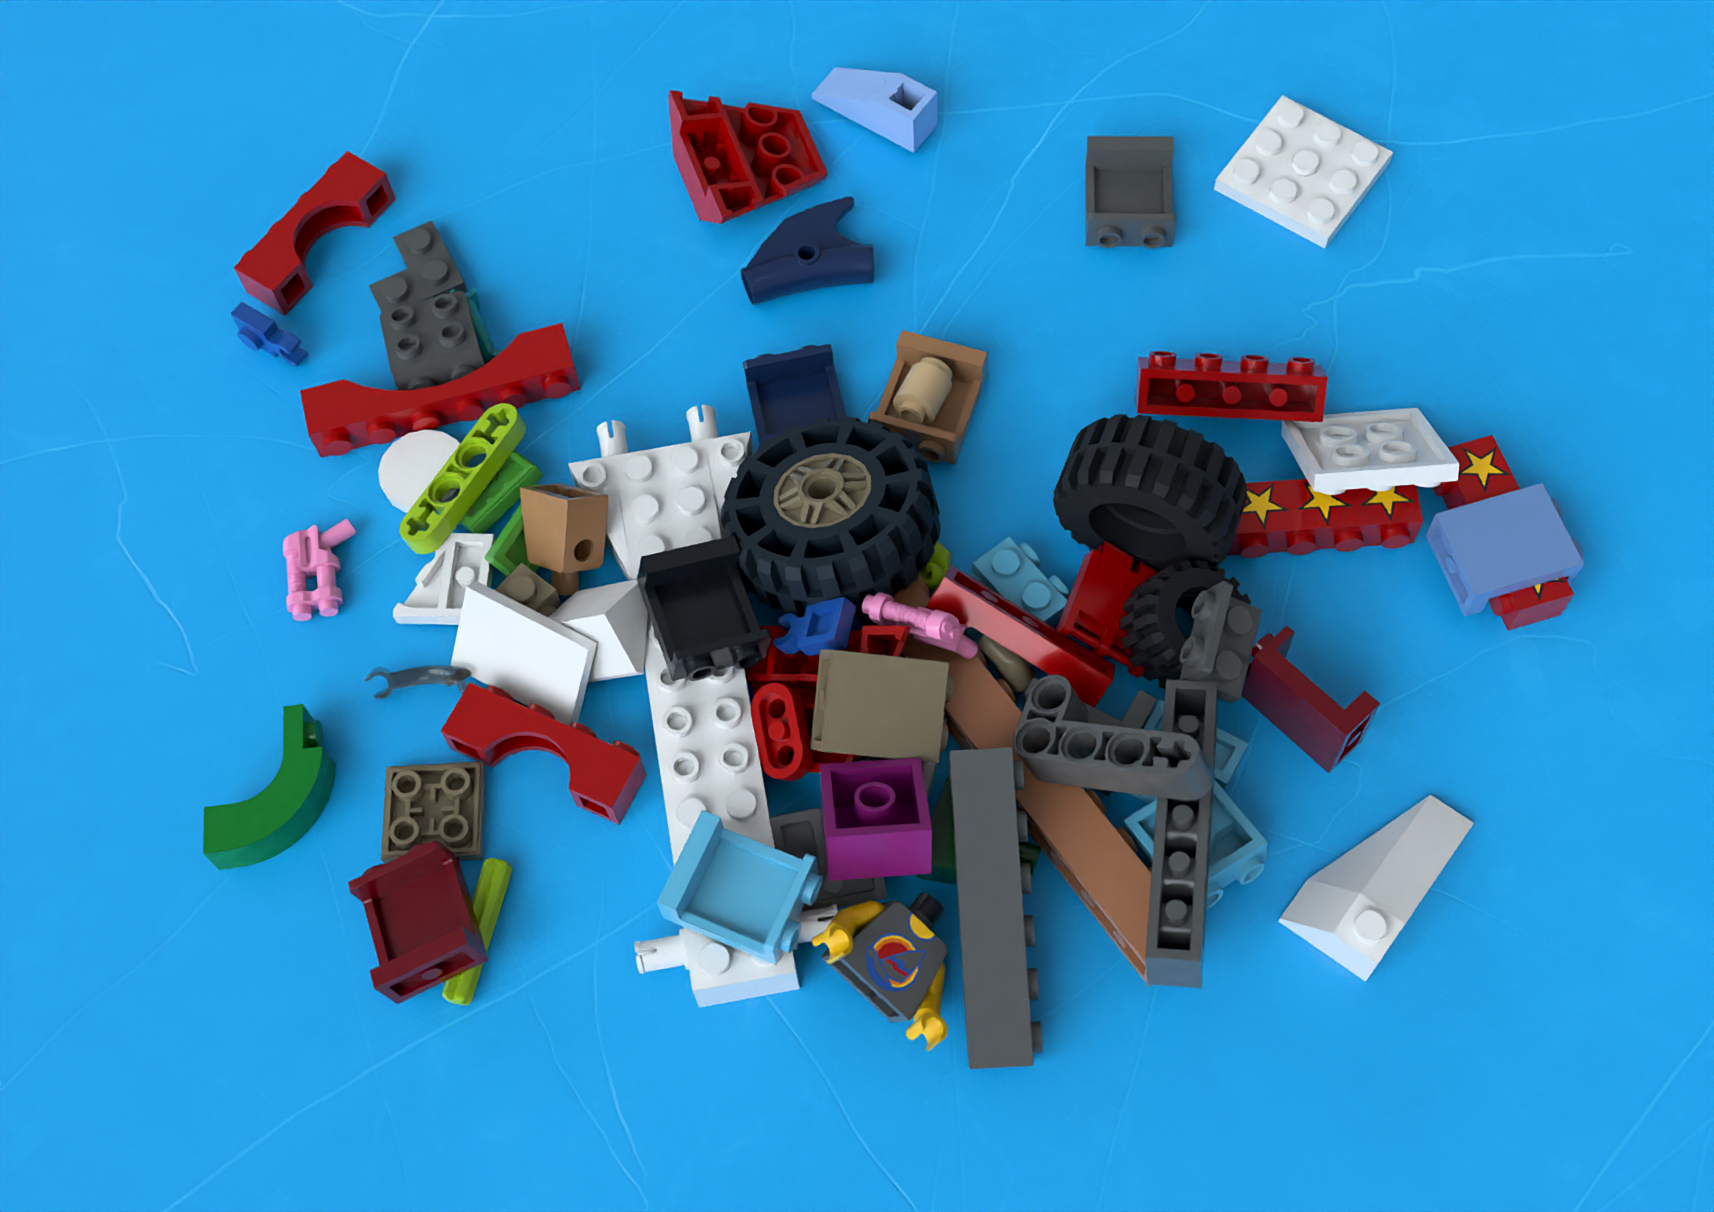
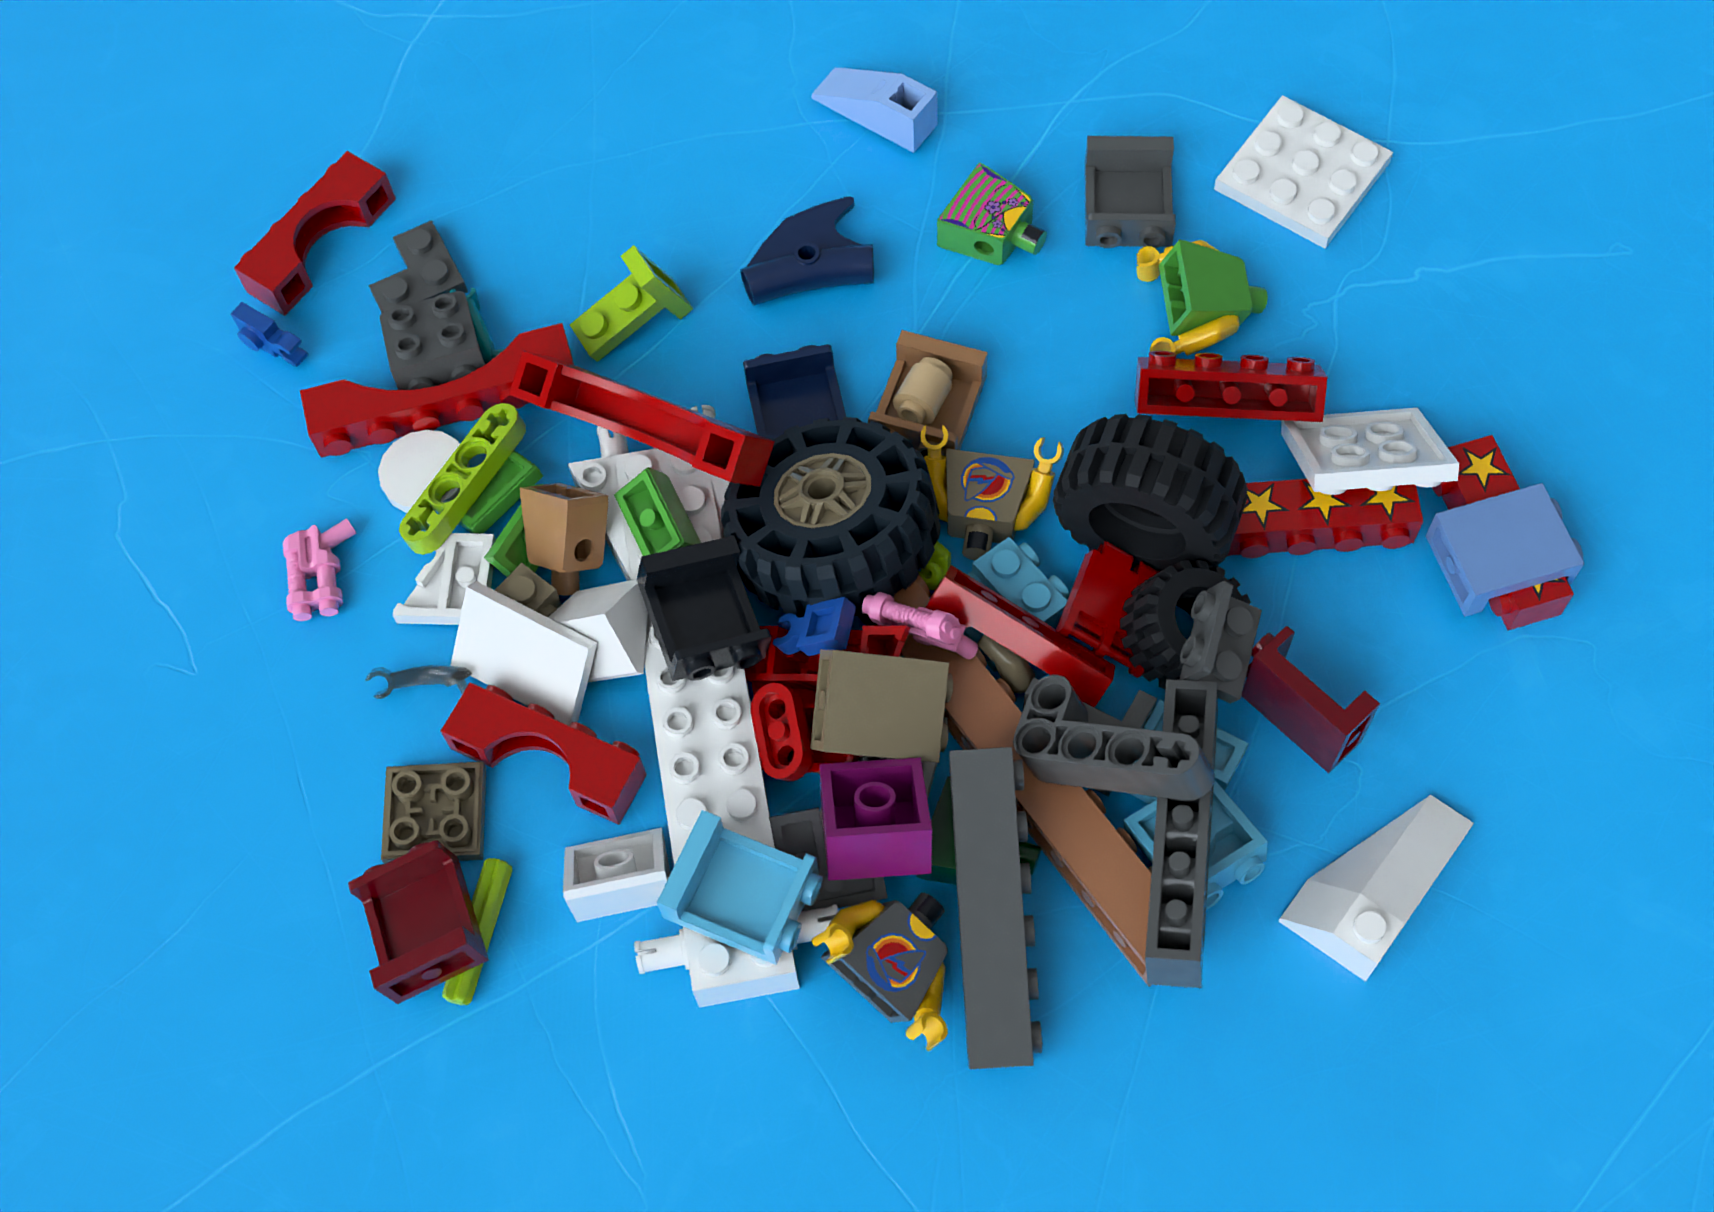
green arch [203,704,336,870] -> none
red wedge [668,90,828,224] -> none
none -> red arch [509,351,775,487]
none -> white slope [563,828,670,922]
none -> lime bracket [570,245,693,362]
none -> bright green slope [614,467,701,556]
none -> torso [920,425,1064,561]
none -> bright green torso [937,162,1047,265]
none -> bright green torso [1136,240,1268,356]

